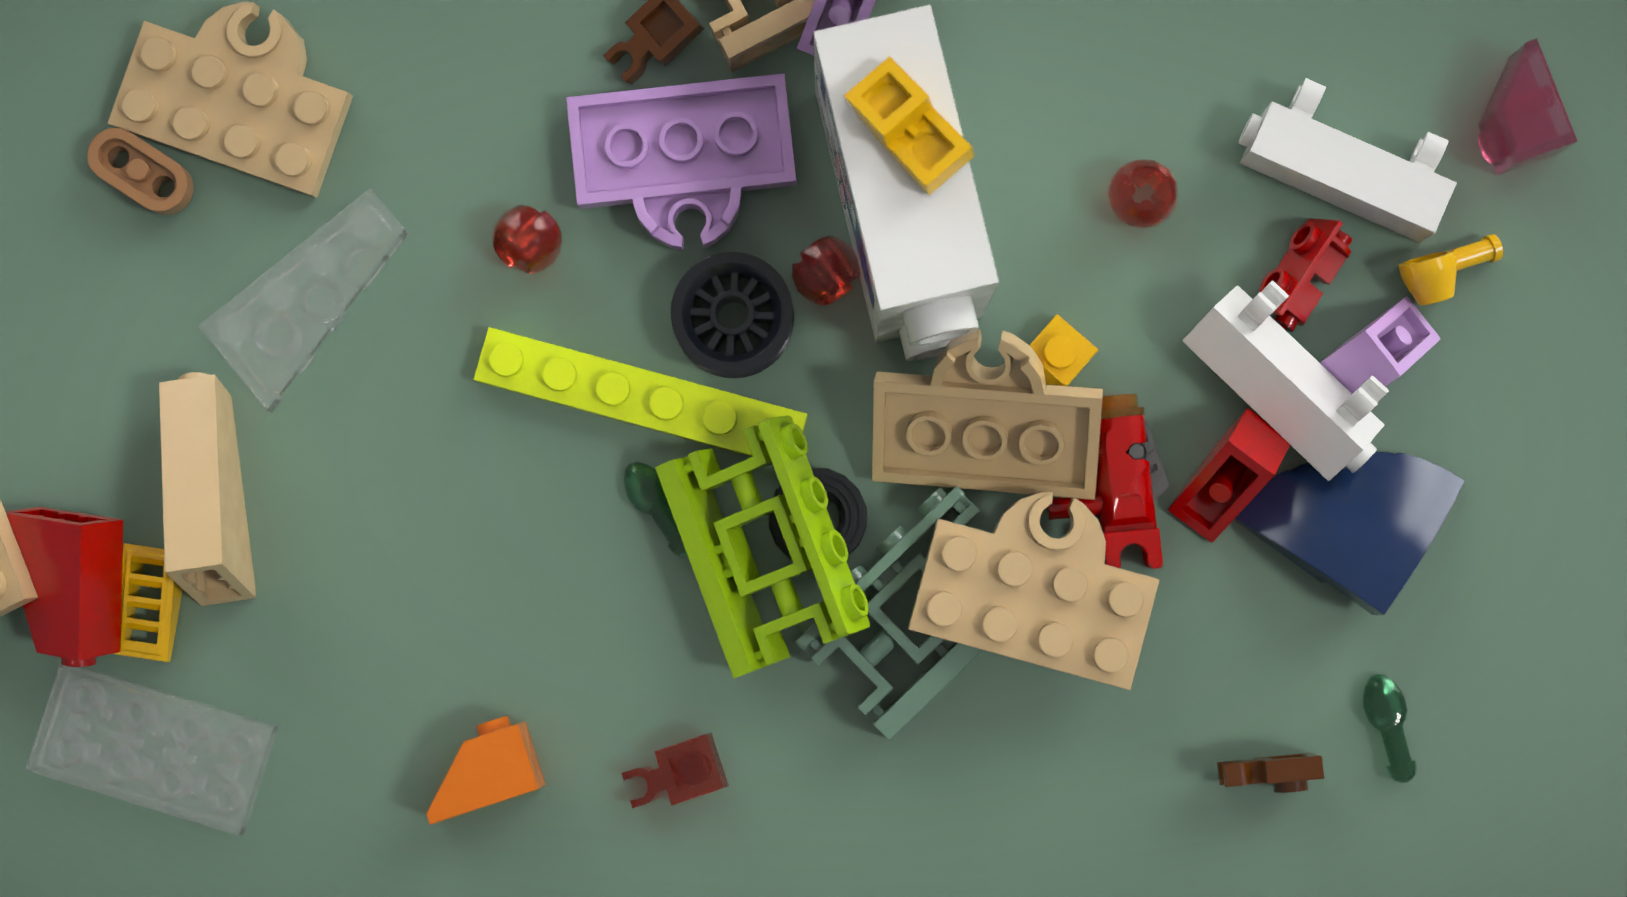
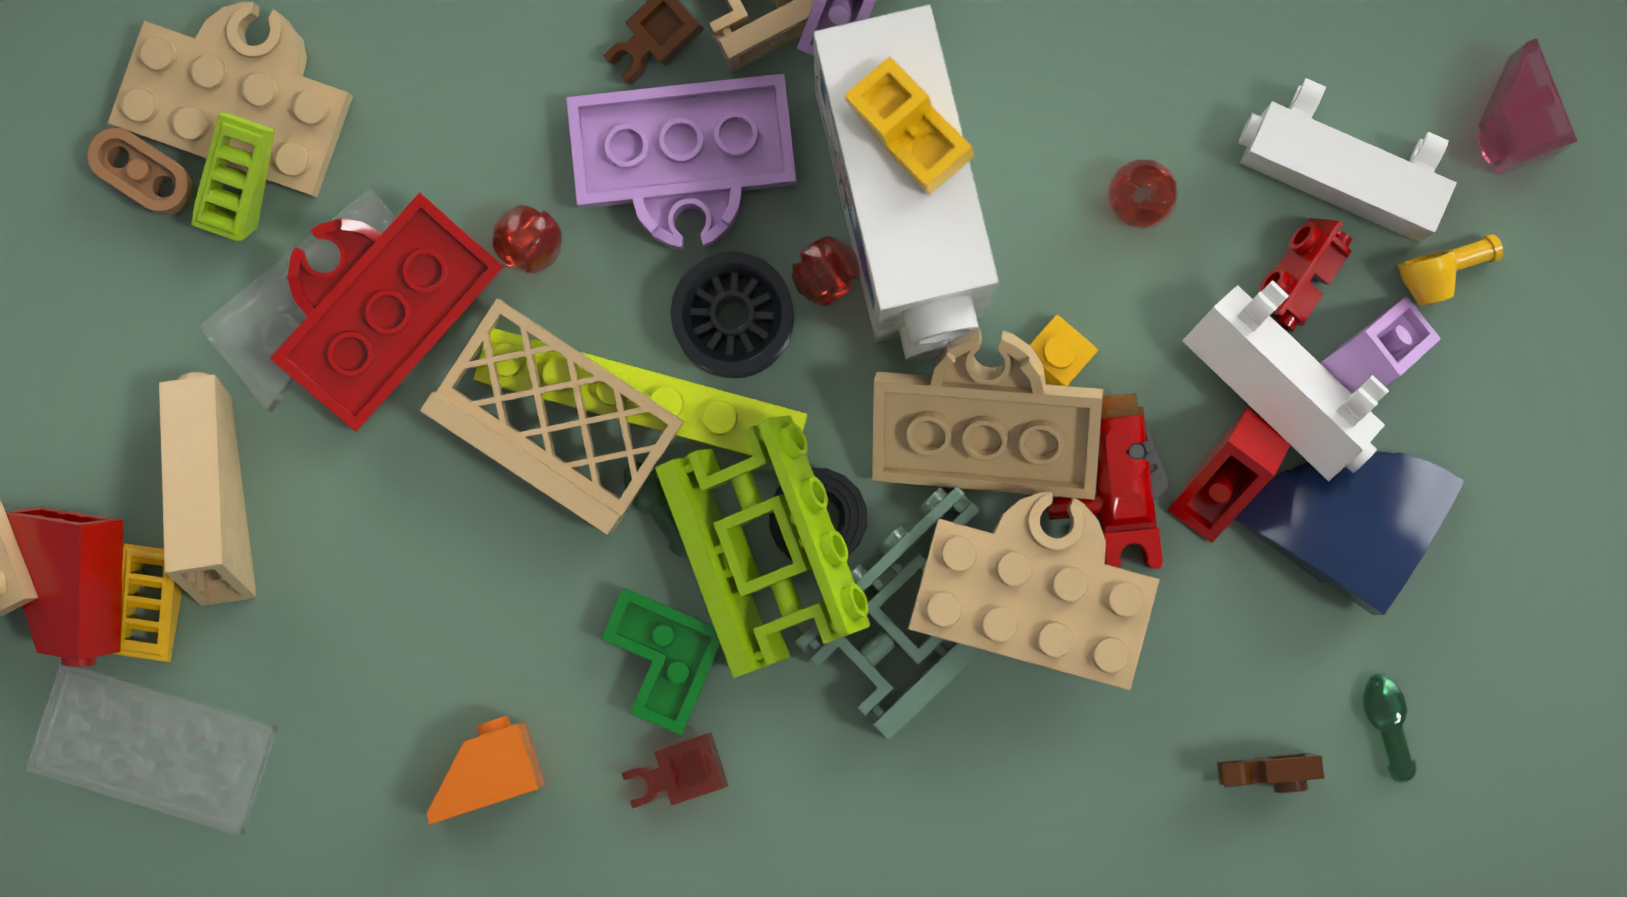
none -> lime slope [191,112,275,241]
none -> red plate [269,192,504,432]
none -> tan fence [420,298,685,535]
none -> green plate [601,588,721,736]

